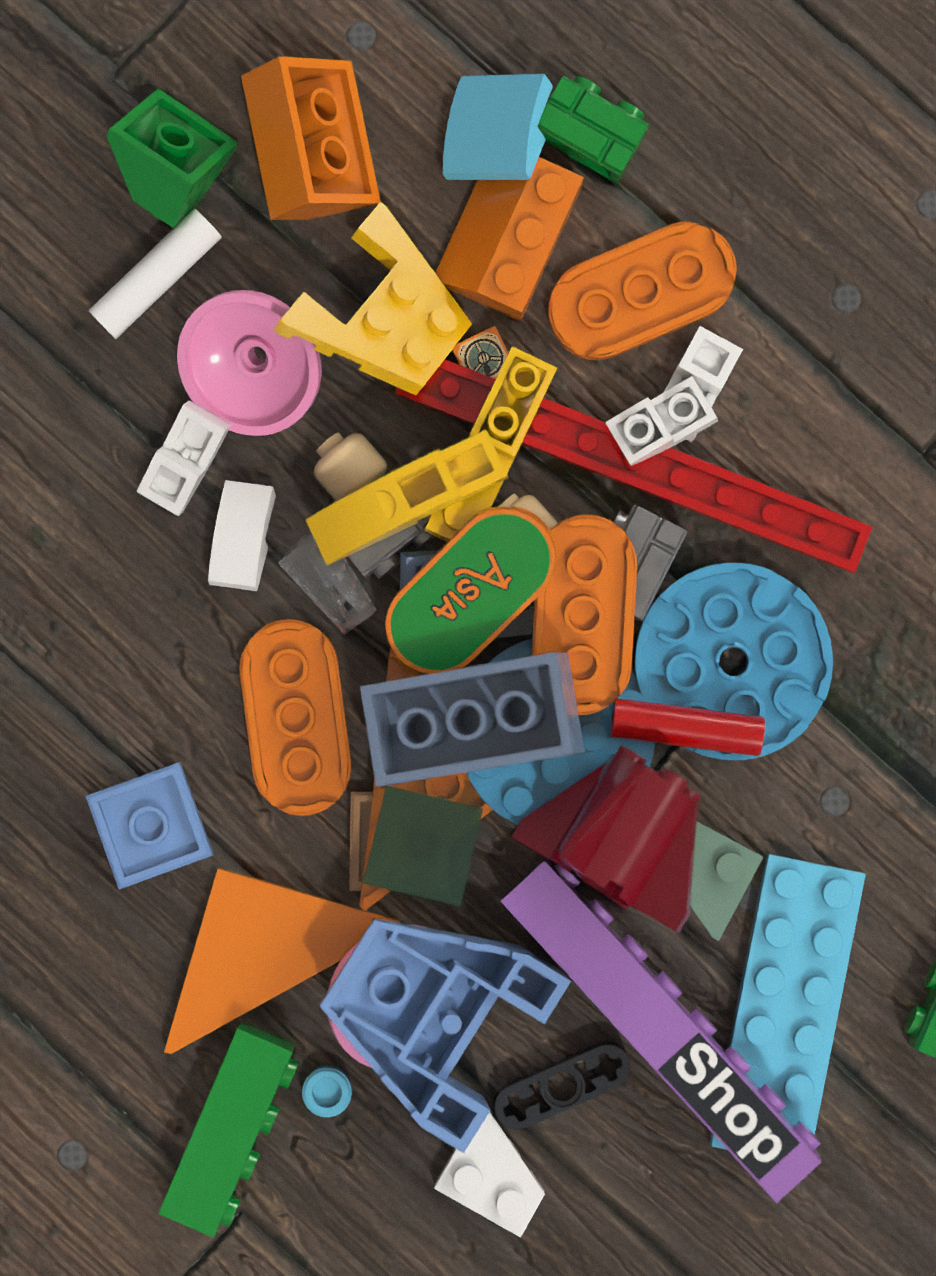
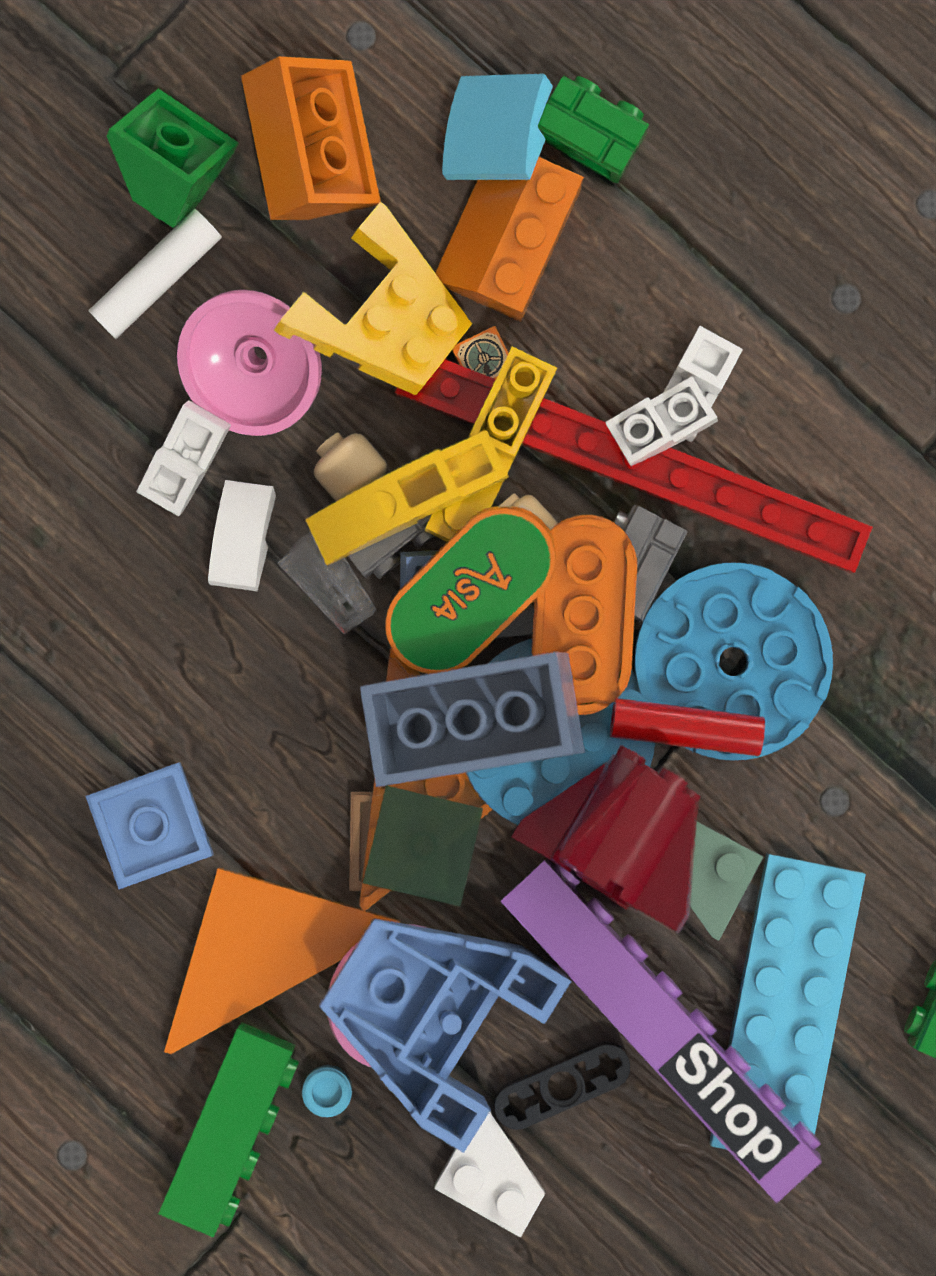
orange tile [239,619,352,816] -> none
orange tile [548,222,737,360] -> none

